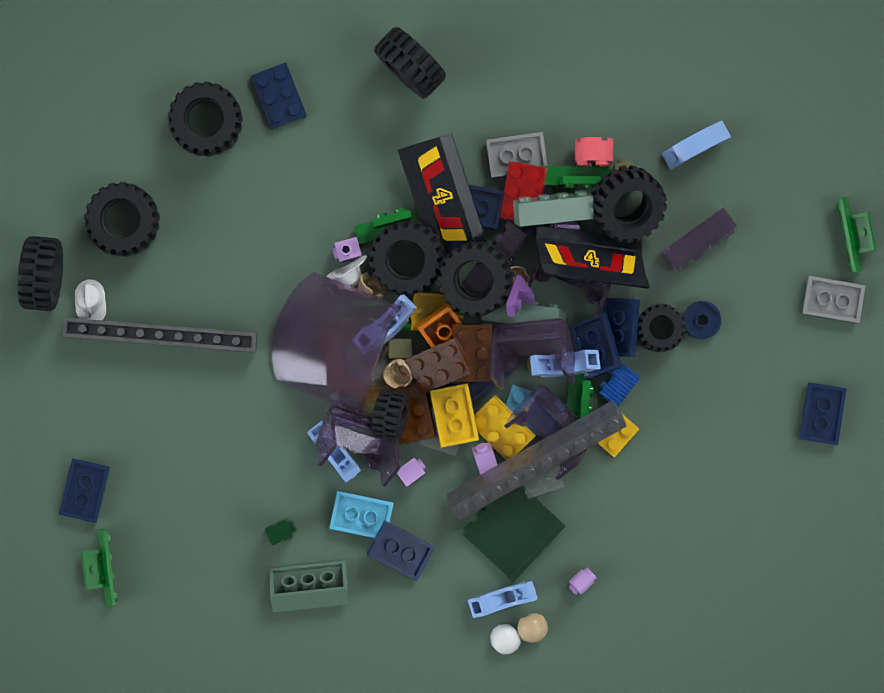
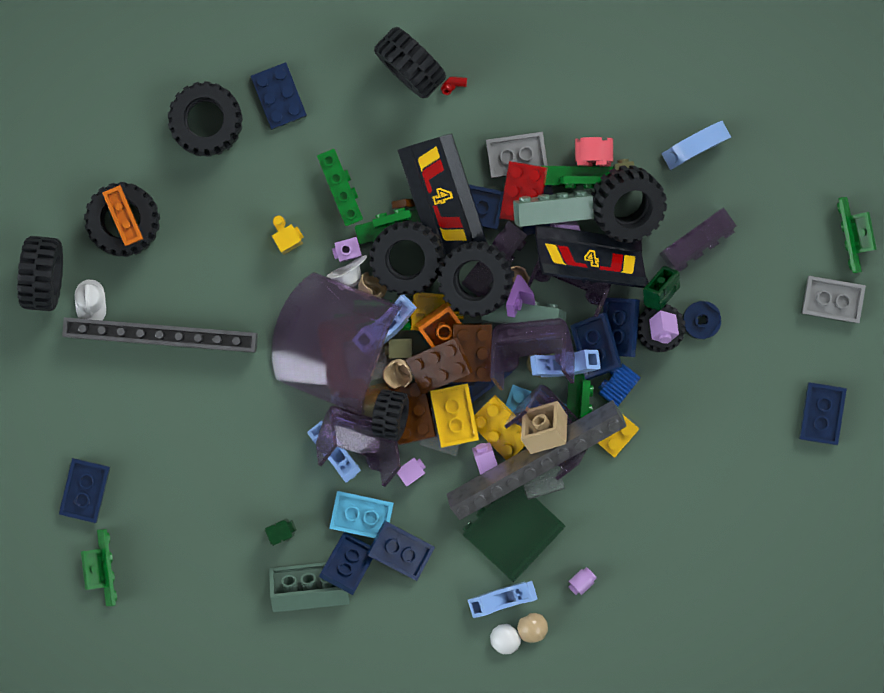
none -> orange plate [102,185,143,247]
none -> yellow brick [272,215,304,255]
none -> green bracket [317,149,363,226]
none -> dark blue plate [319,532,373,595]
none -> reddish brown tile [391,199,416,209]
none -> red arm [441,77,467,95]
none -> tan brick [521,401,568,454]
none -> dark green brick [643,266,680,311]
none -> lavender brick [649,310,679,344]

